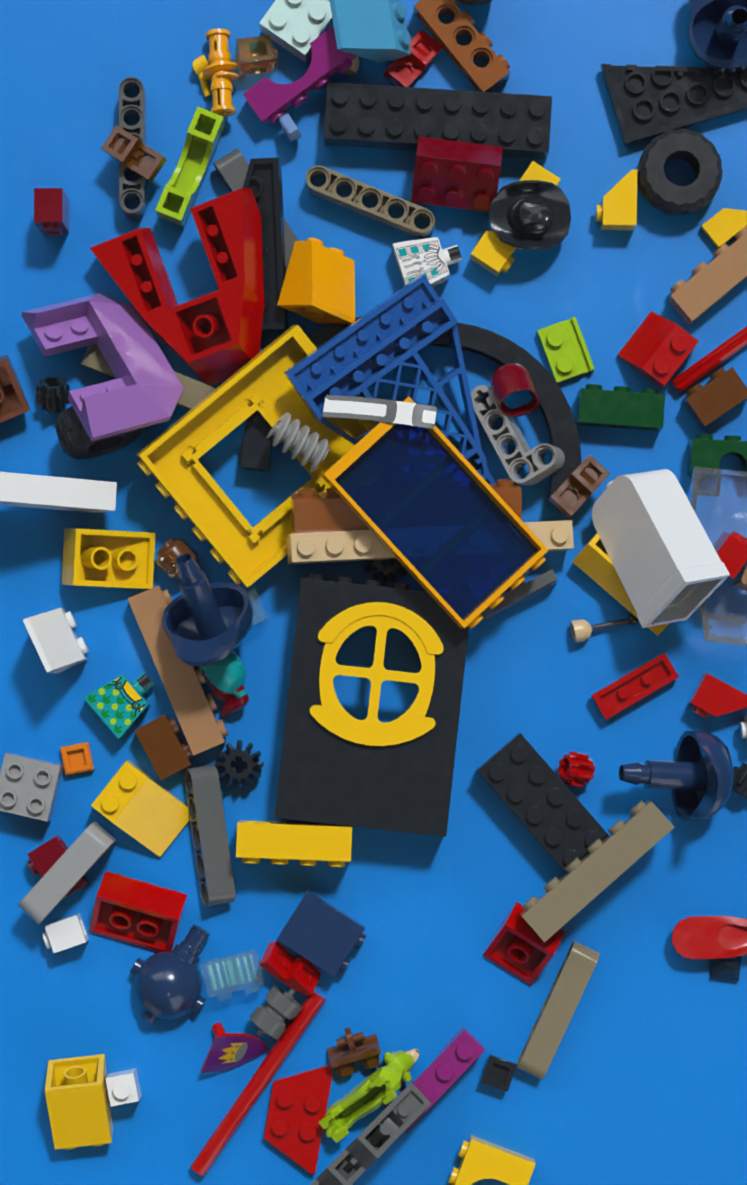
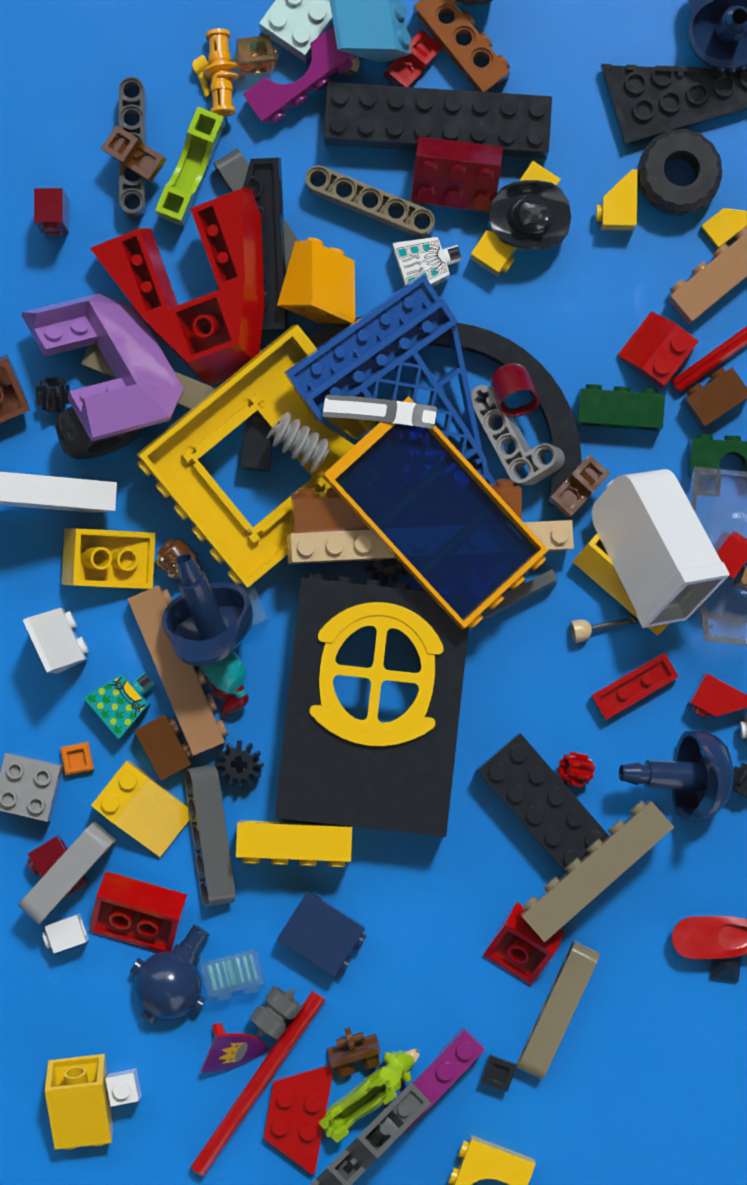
red slope [259,940,322,996] -> none
medium blue tile [279,113,301,142] -> none
lime plate [537,316,595,384] -> none

